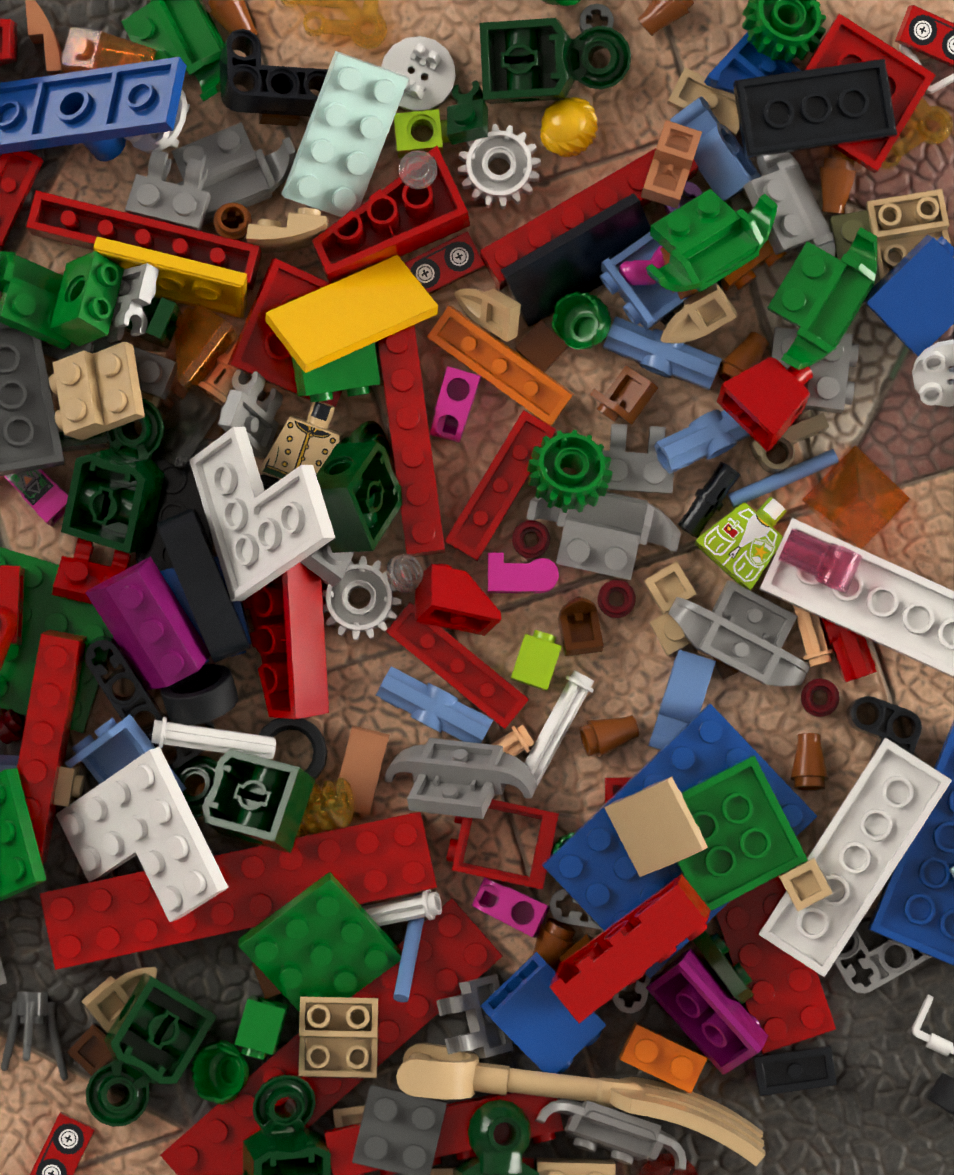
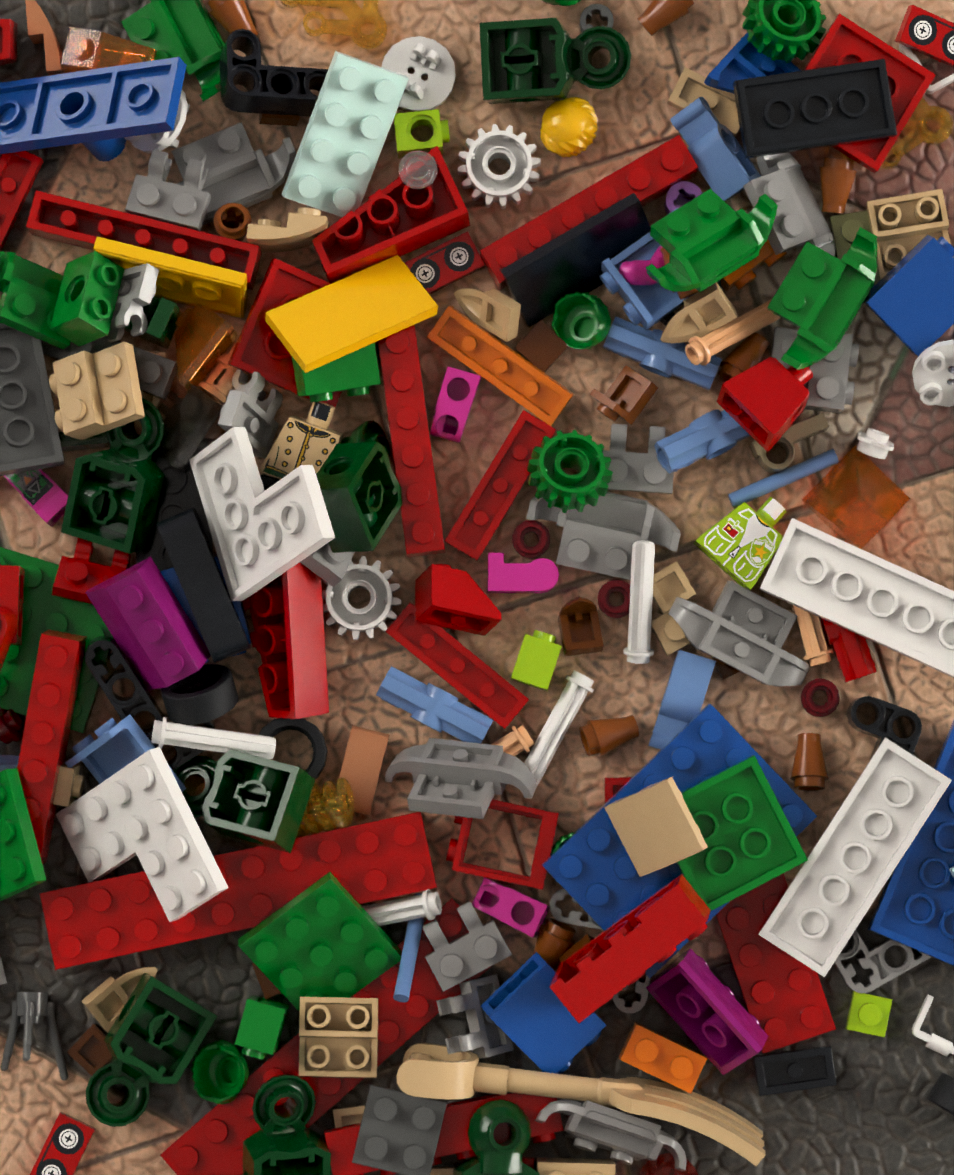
clear plate [387,555,423,593] -> none
dark green plate [447,80,488,145] -> none
nougat slope [641,120,702,209] -> none
black pin [677,462,741,538] -> none
dark green plate [693,930,754,1004] -> none
clear pink piece [778,529,863,593] -> none
tan plate [779,858,833,911] -> none
none -> light grey plate [422,901,512,992]
none -> white axle [623,540,655,664]
none -> light nougat axle [685,298,781,366]
none -> lime plate [845,991,893,1037]
none -> white plate [857,428,894,459]

